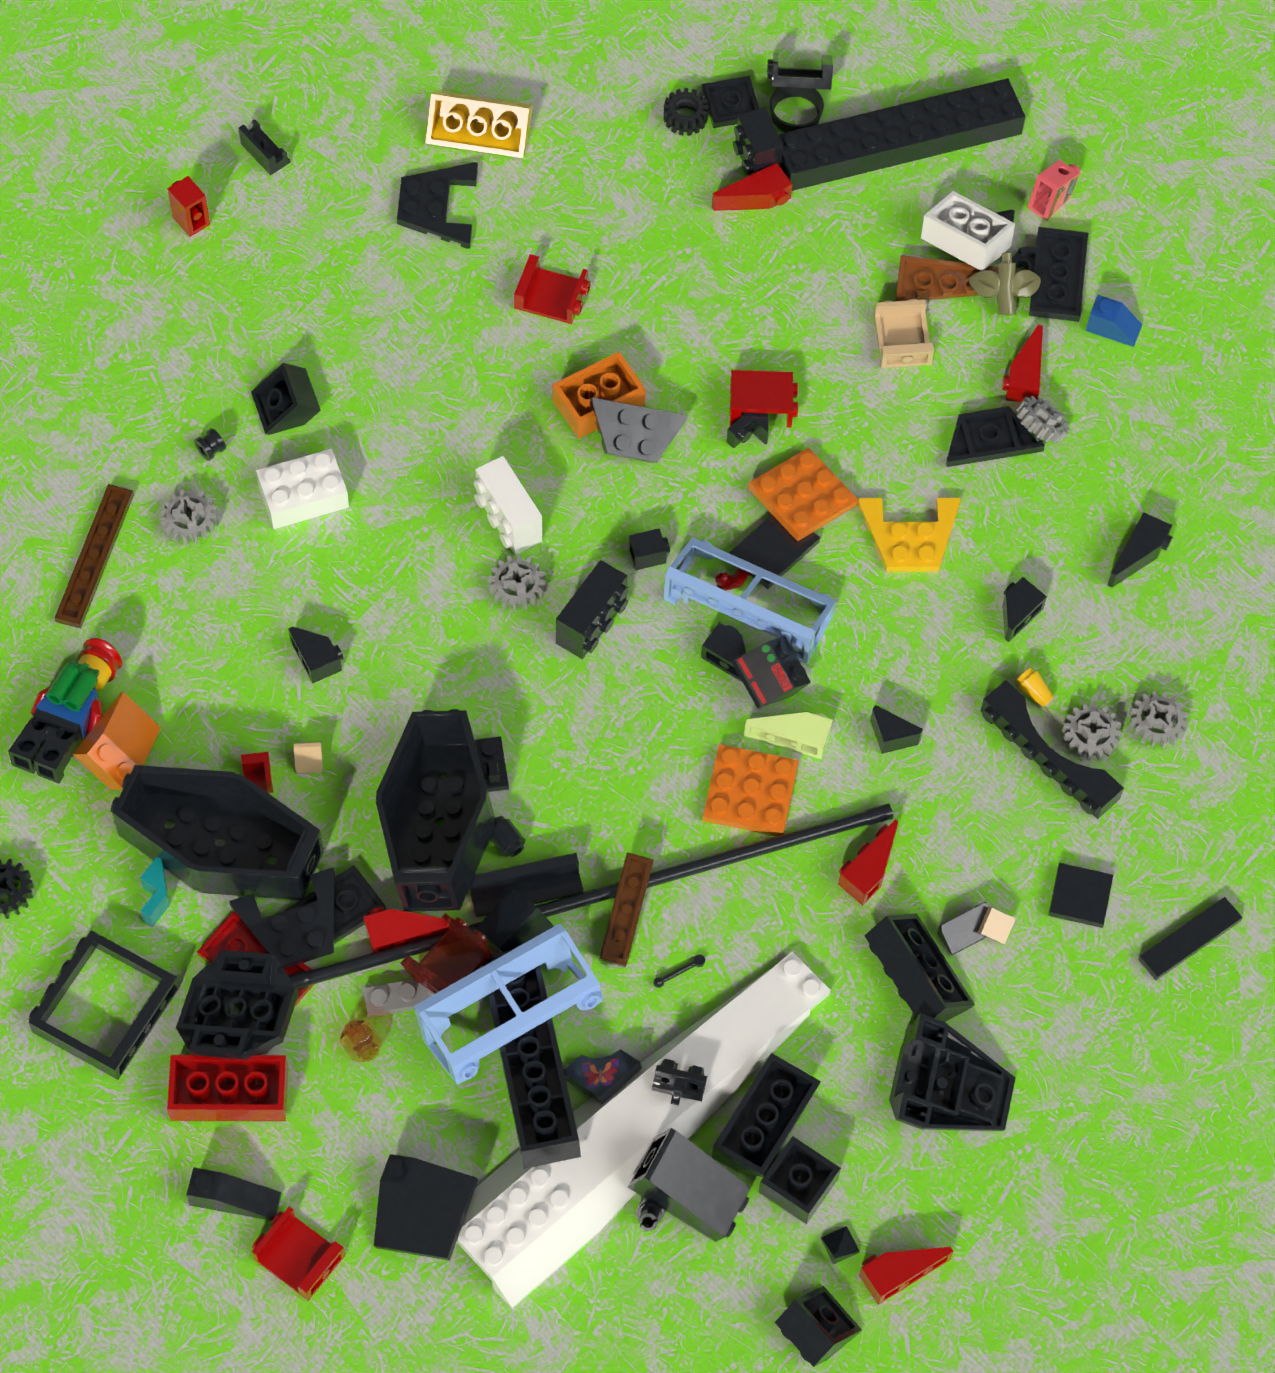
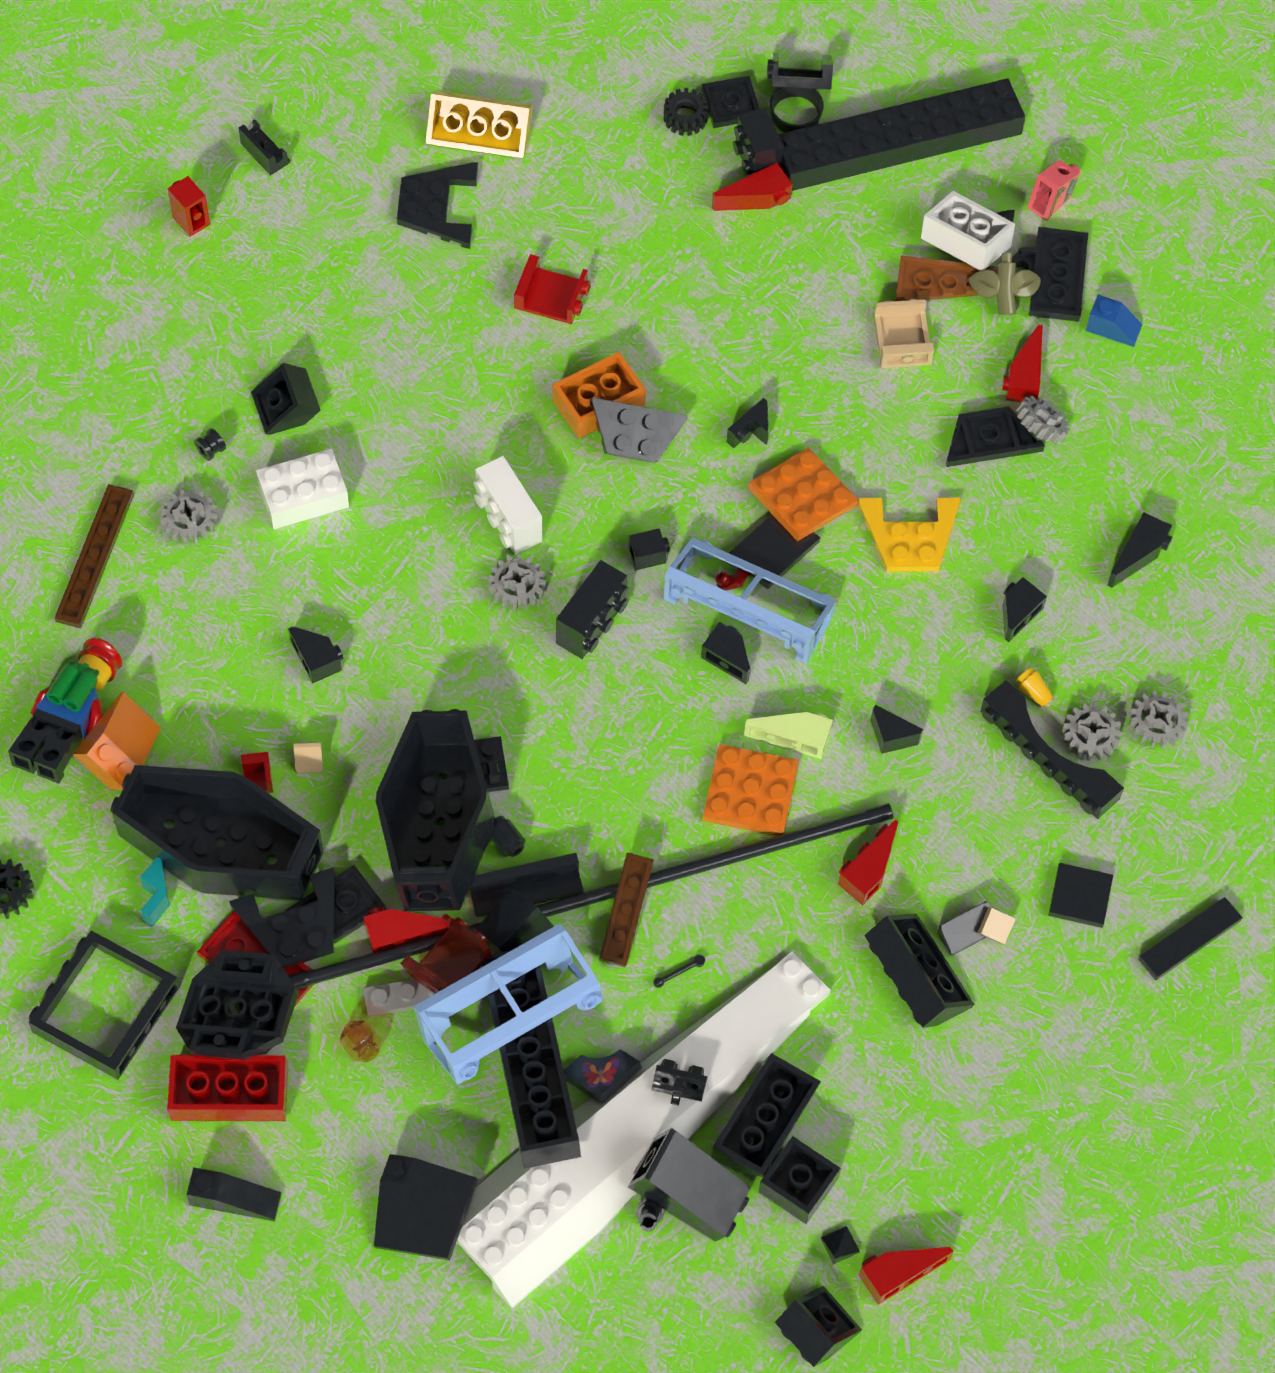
red panel [252,1206,345,1301] -> none
red panel [730,370,798,428] -> none
black slope [732,636,811,709] -> none
black wedge [889,1013,1016,1131] -> none

